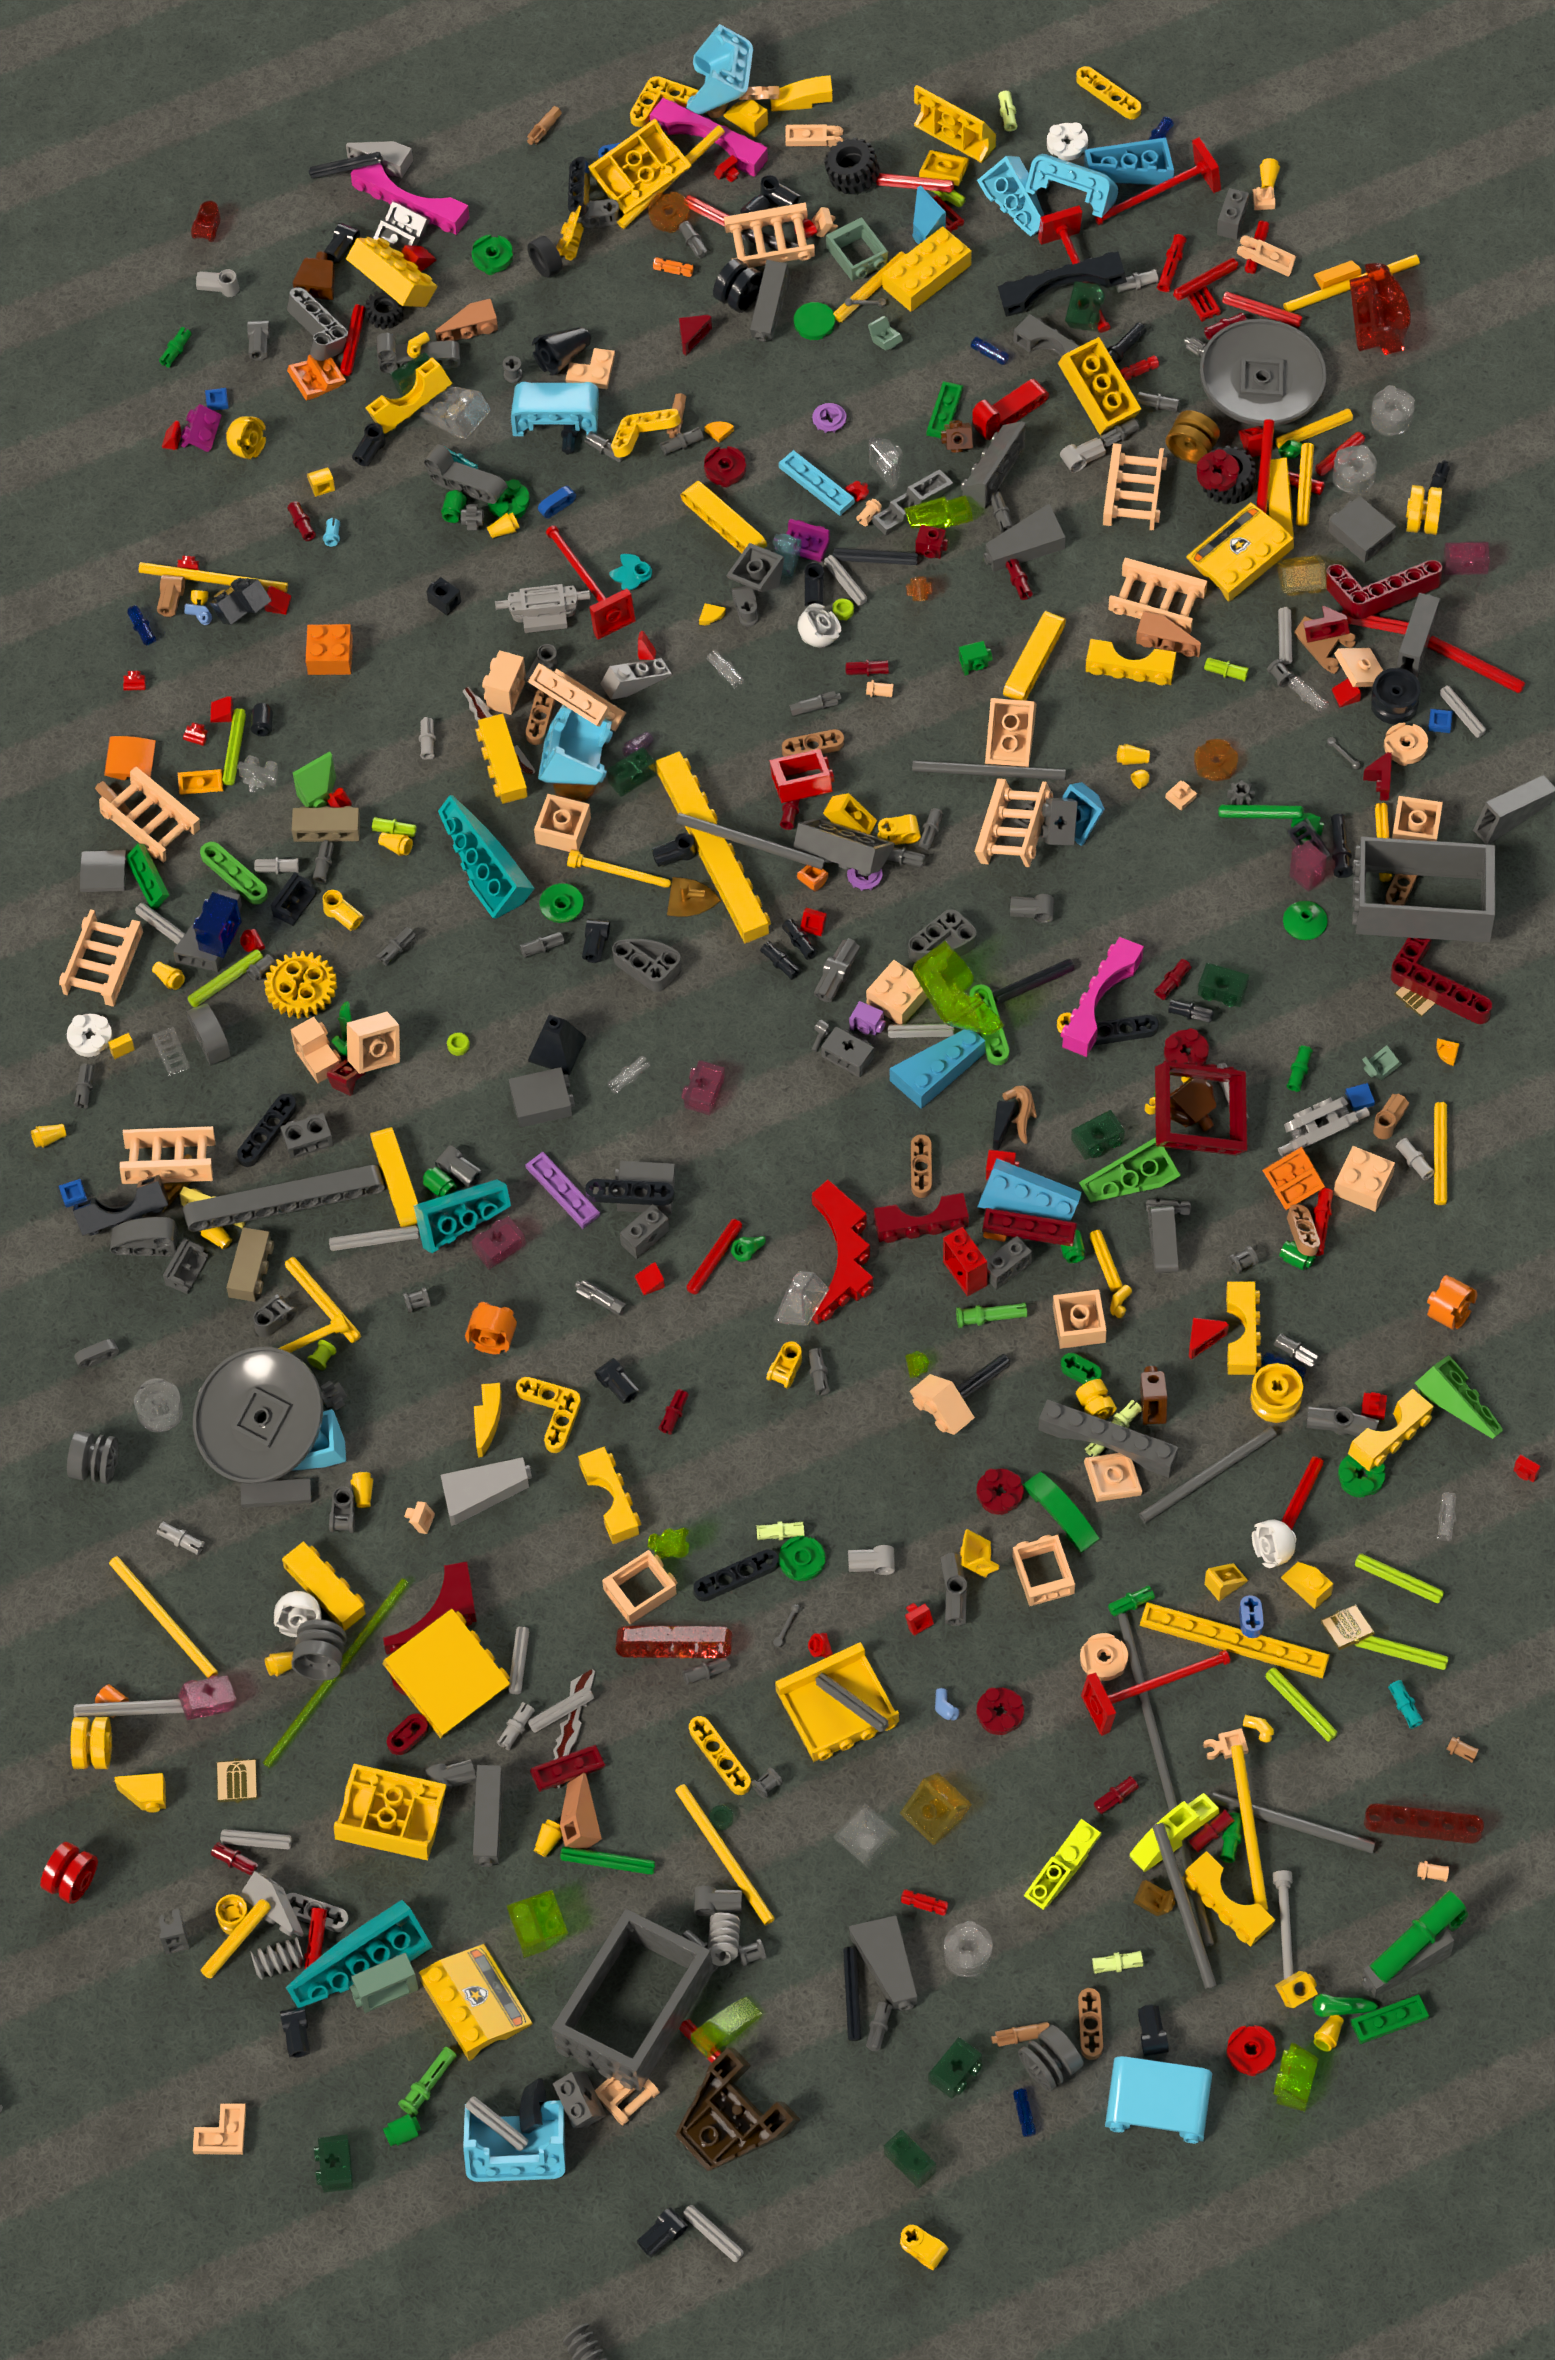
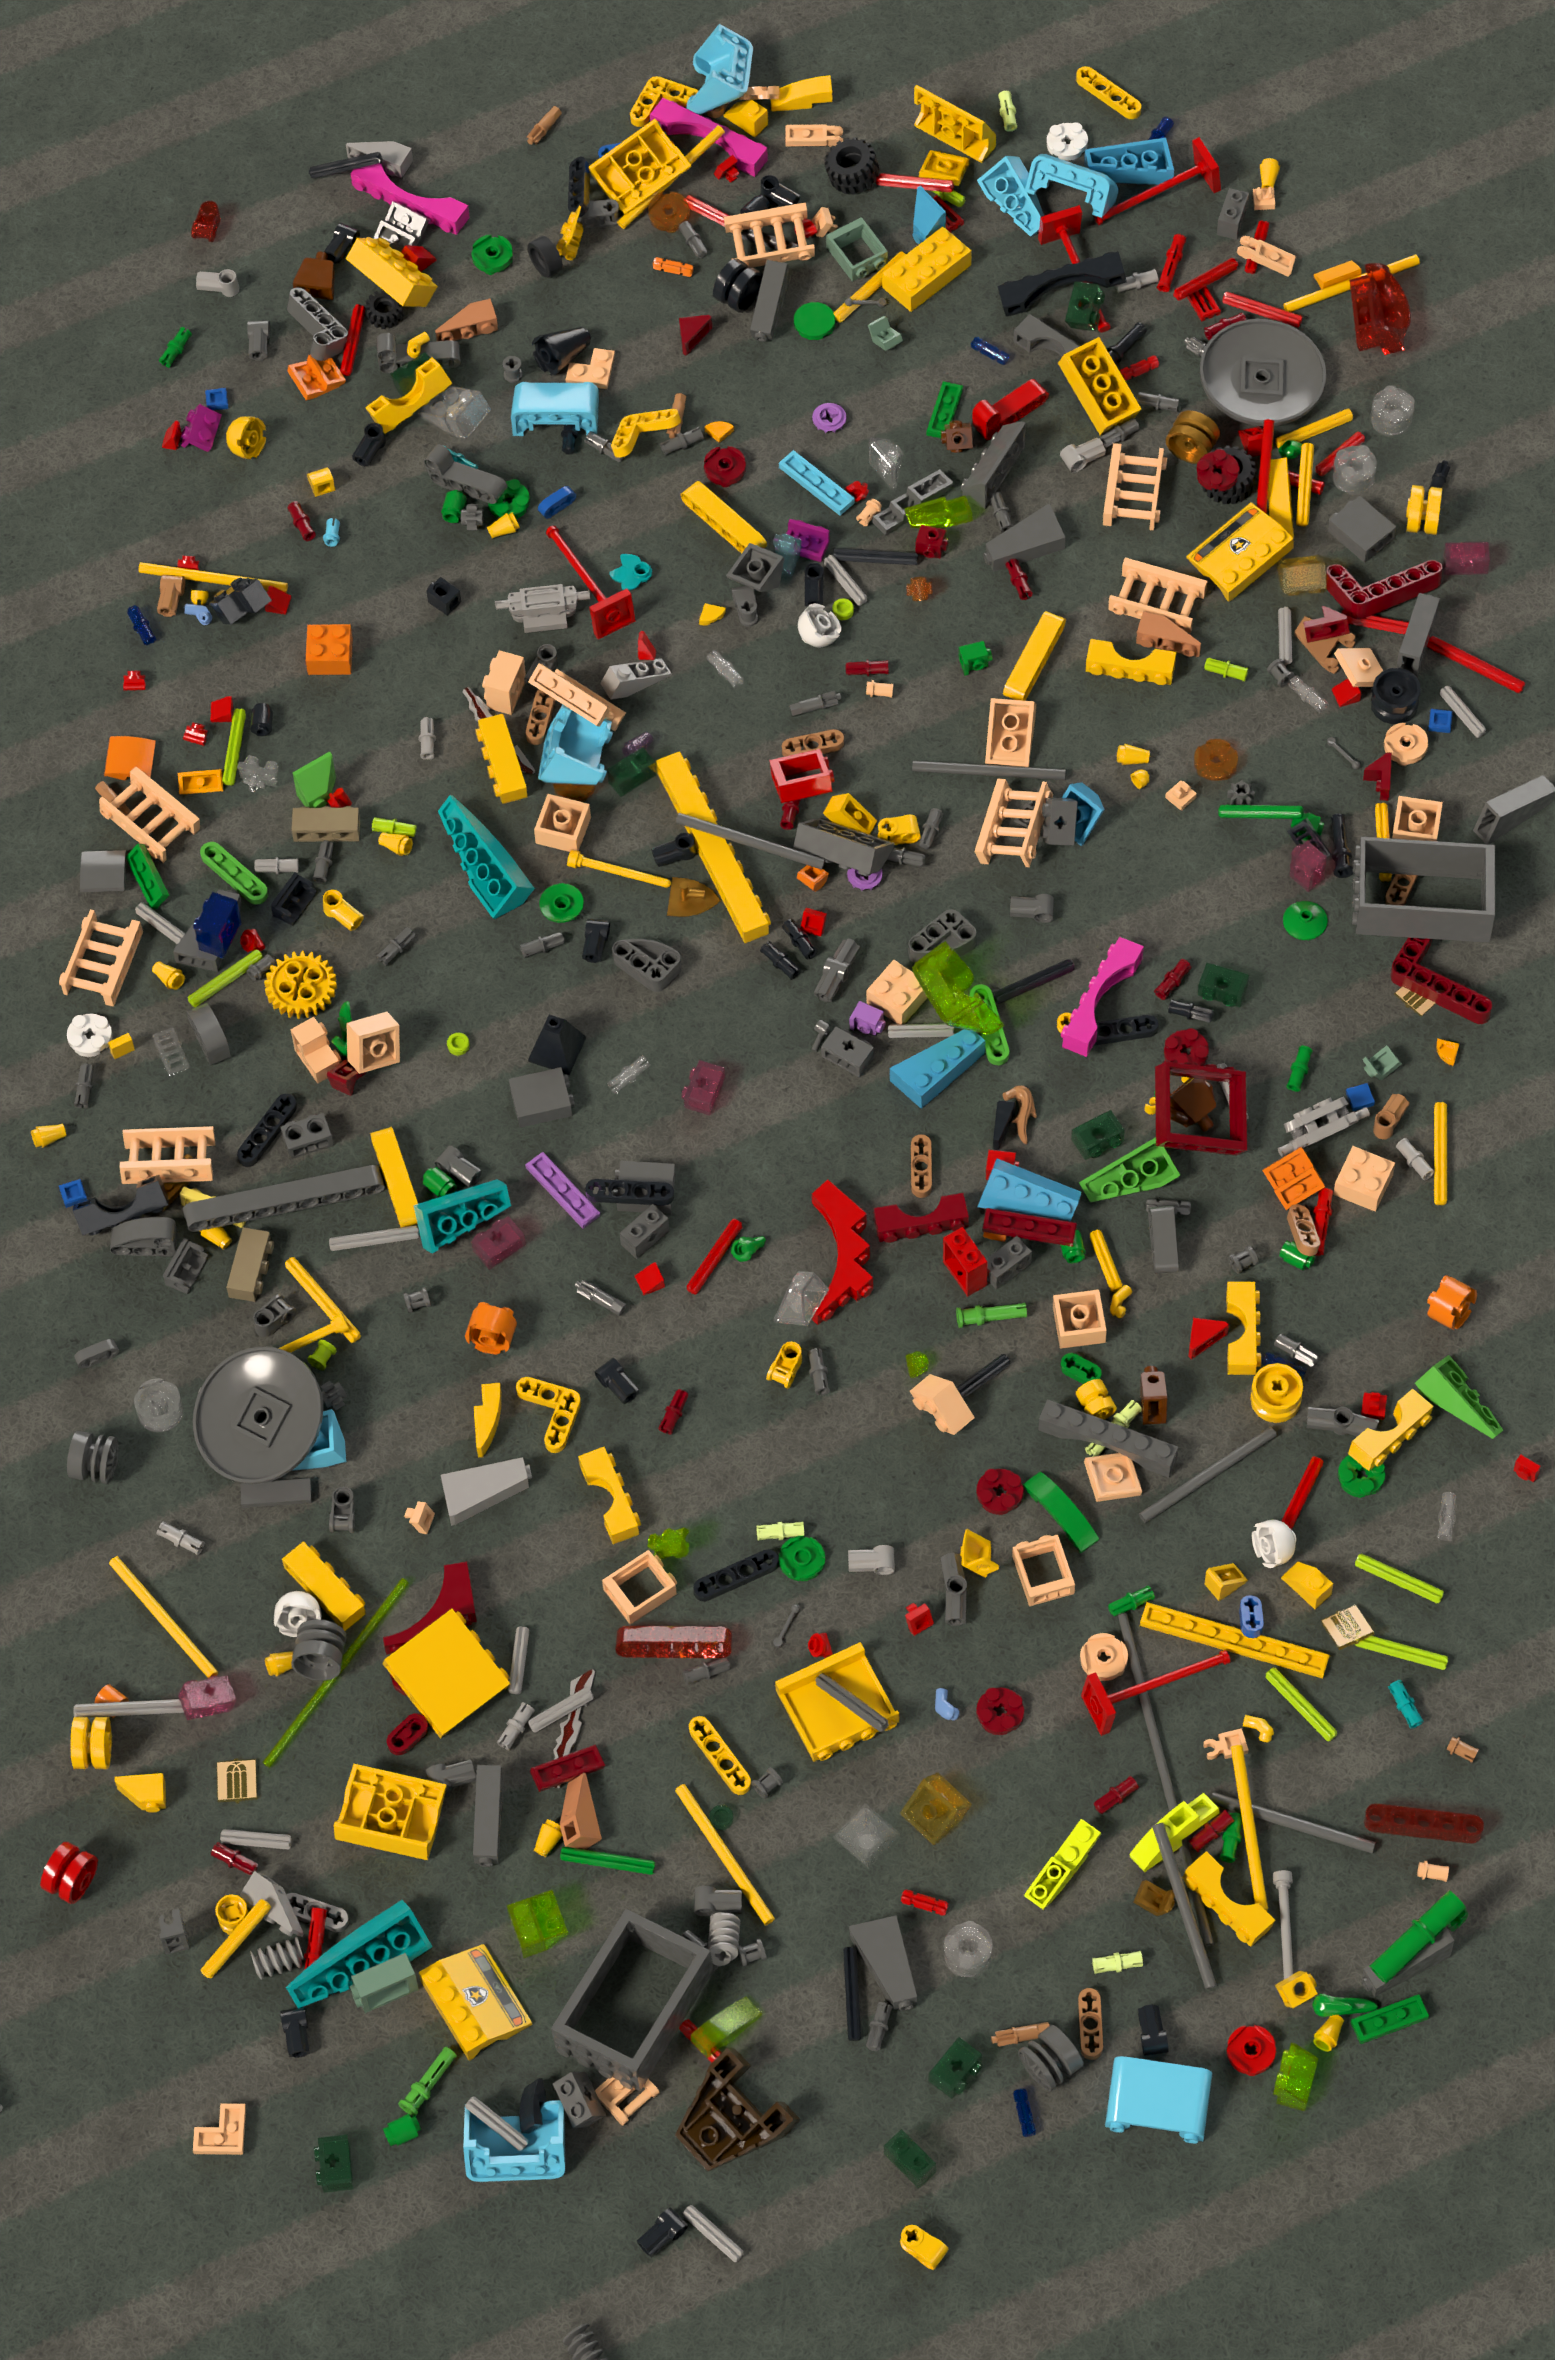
yellow cone [350,1472,374,1508] -> none

